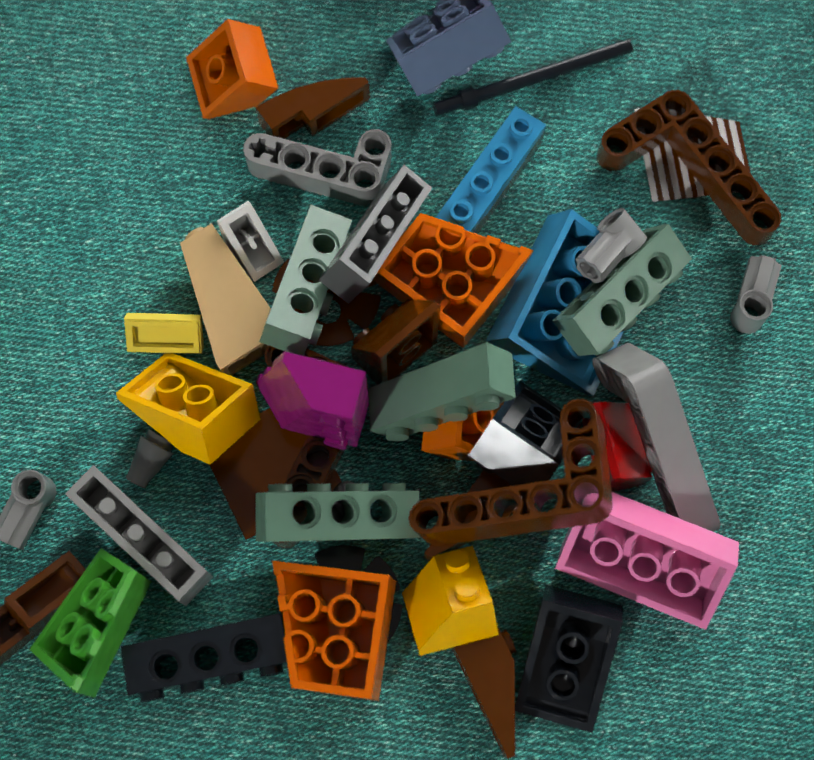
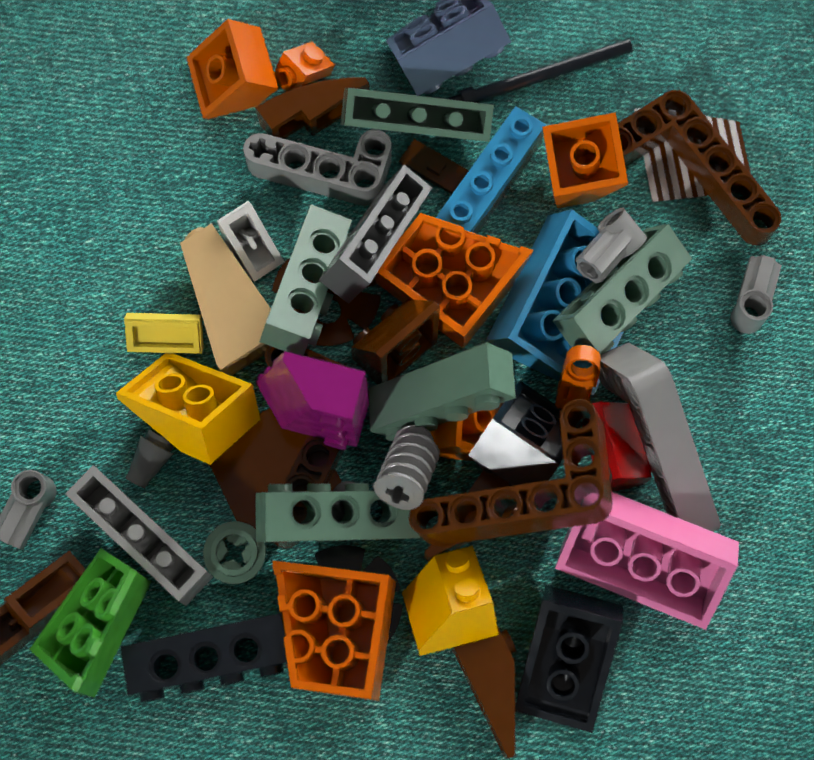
none -> sand green gear [203,521,267,585]
none -> orange bracket [274,41,335,92]
none -> sand green brick [341,87,494,142]
none -> light grey piece [373,425,440,510]
none -> reddish brown piece [399,139,469,195]
none -> orange slope [542,112,628,209]
none -> orange piece [555,345,601,409]

